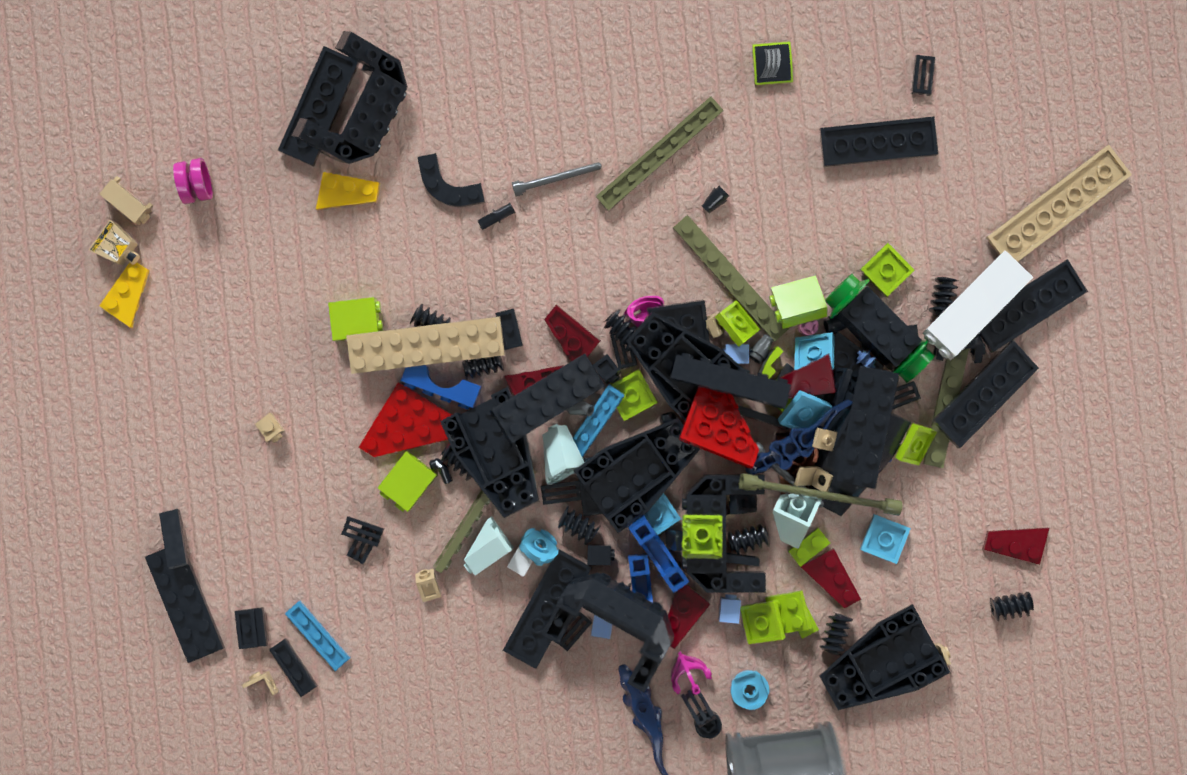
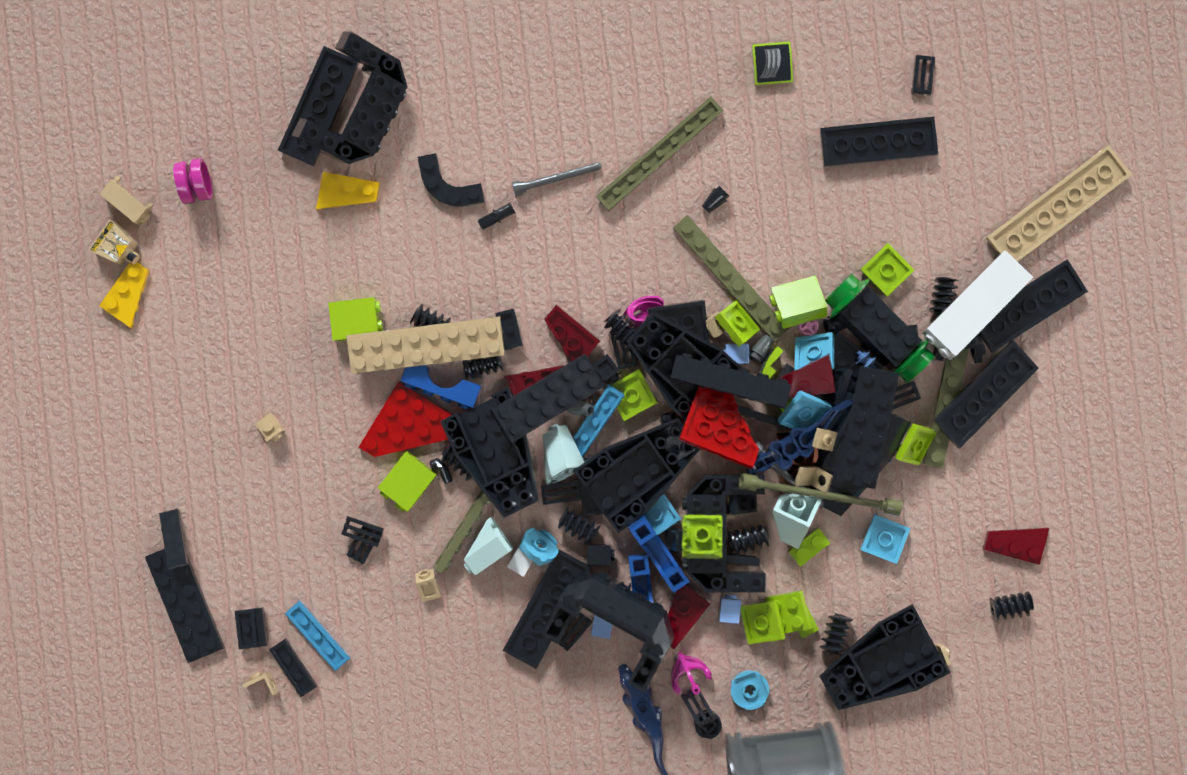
dark red wing [801,548,861,608] -> none

